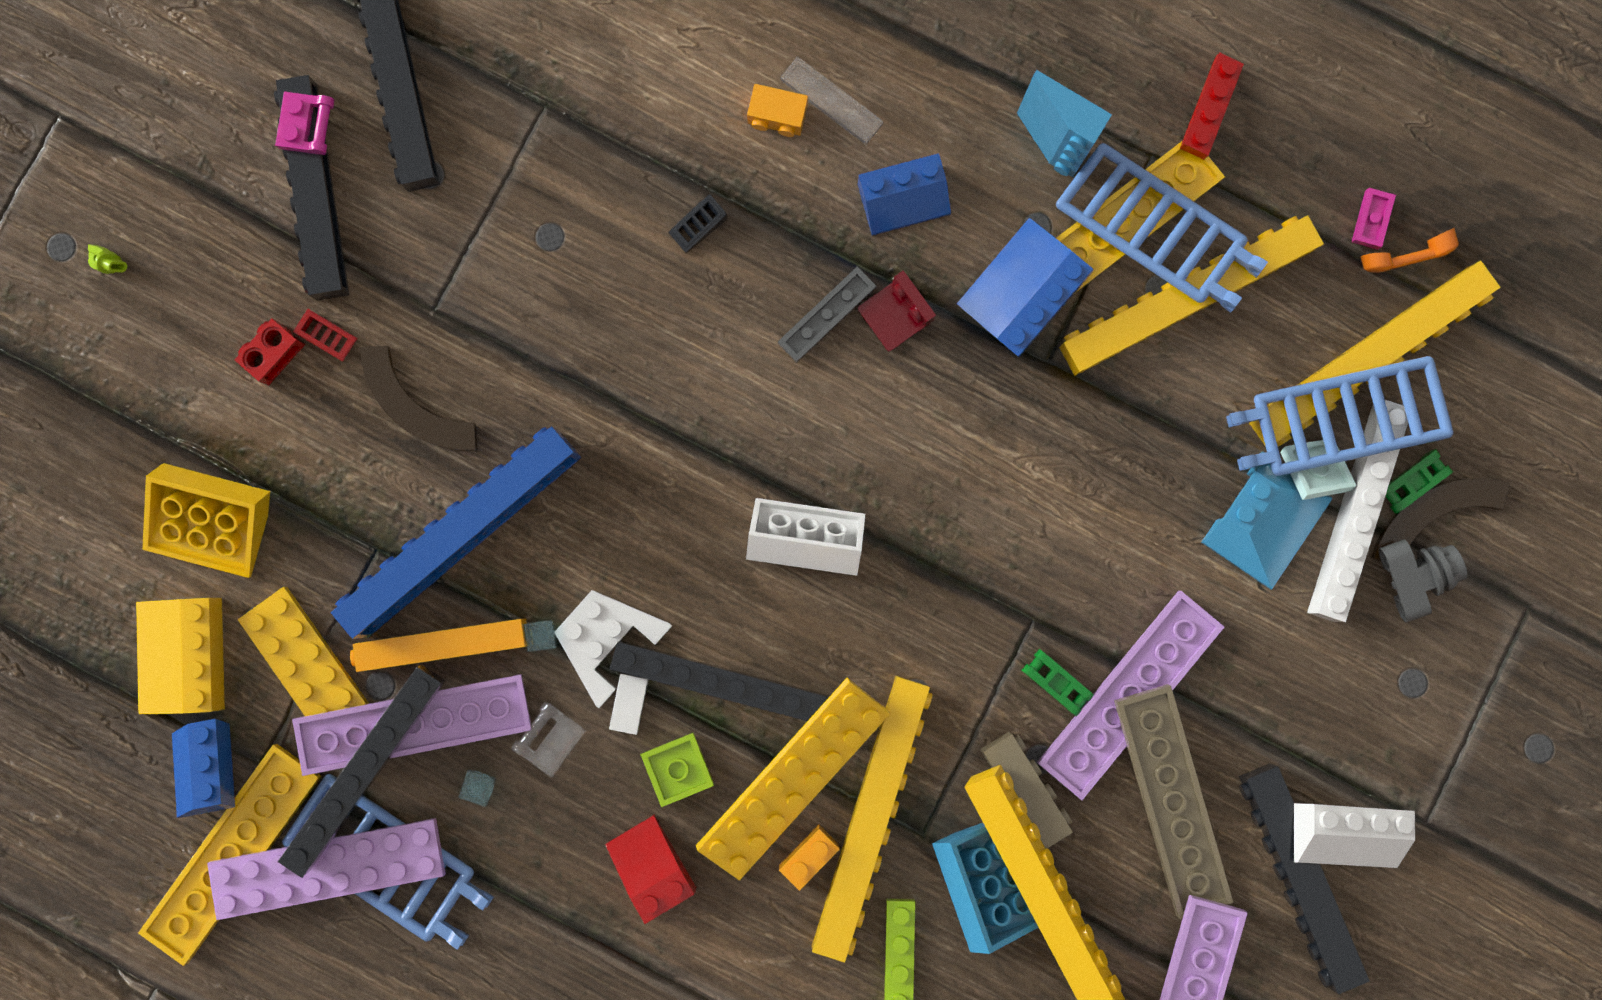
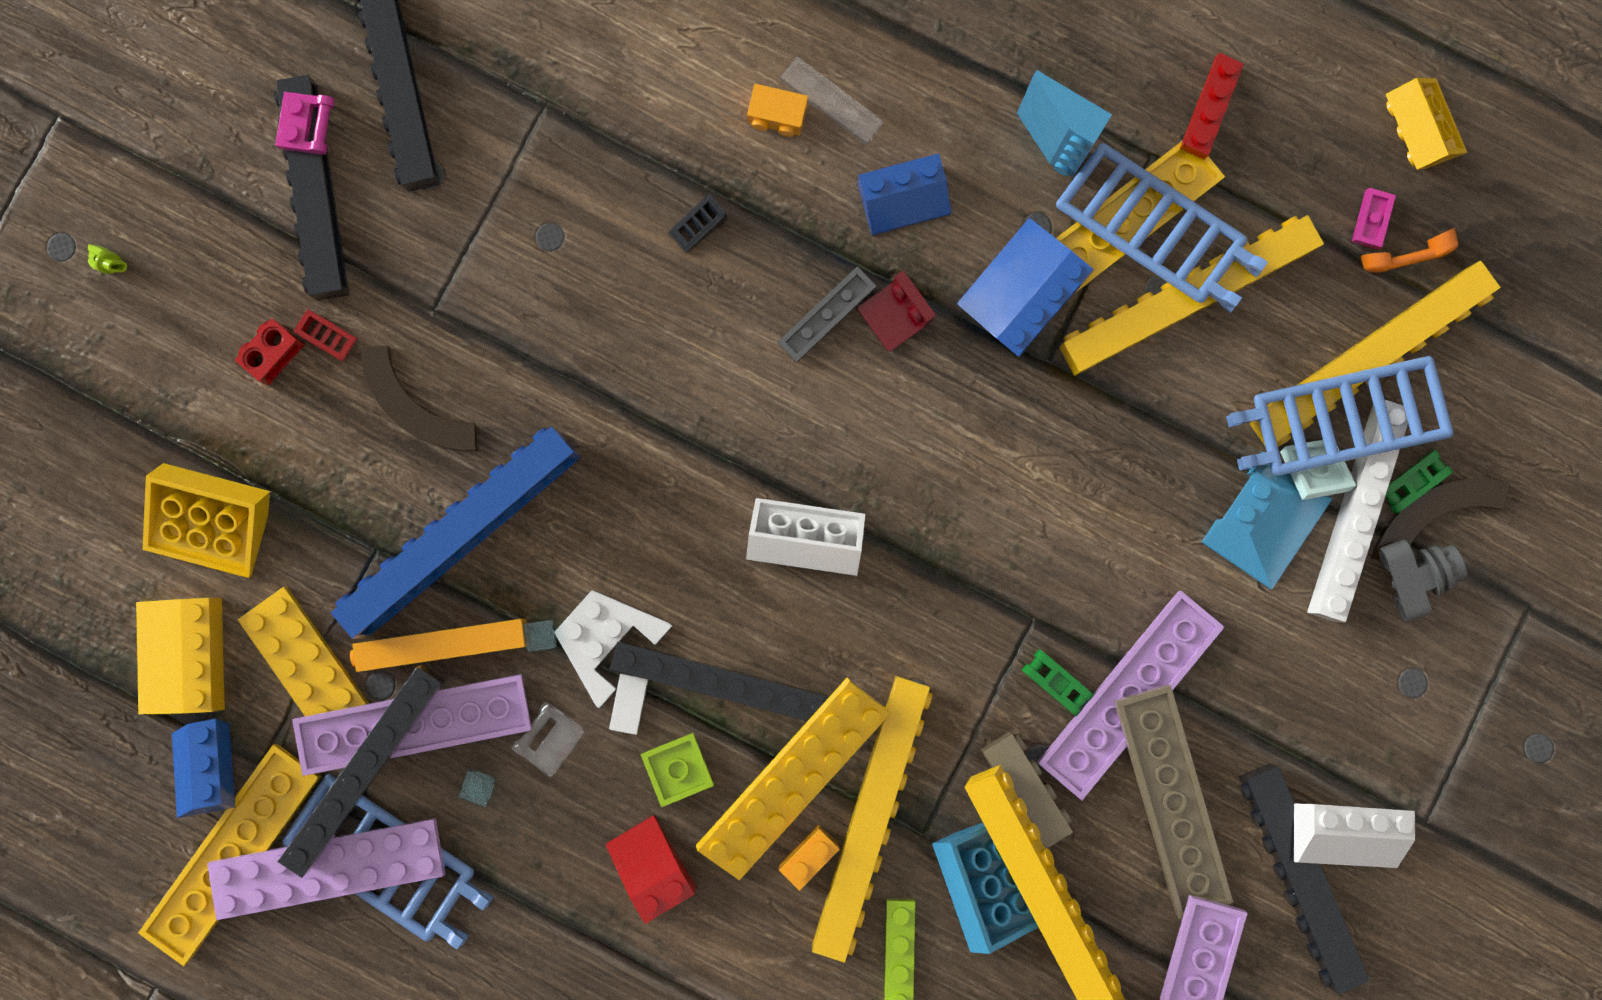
none -> yellow slope [1386,78,1467,170]

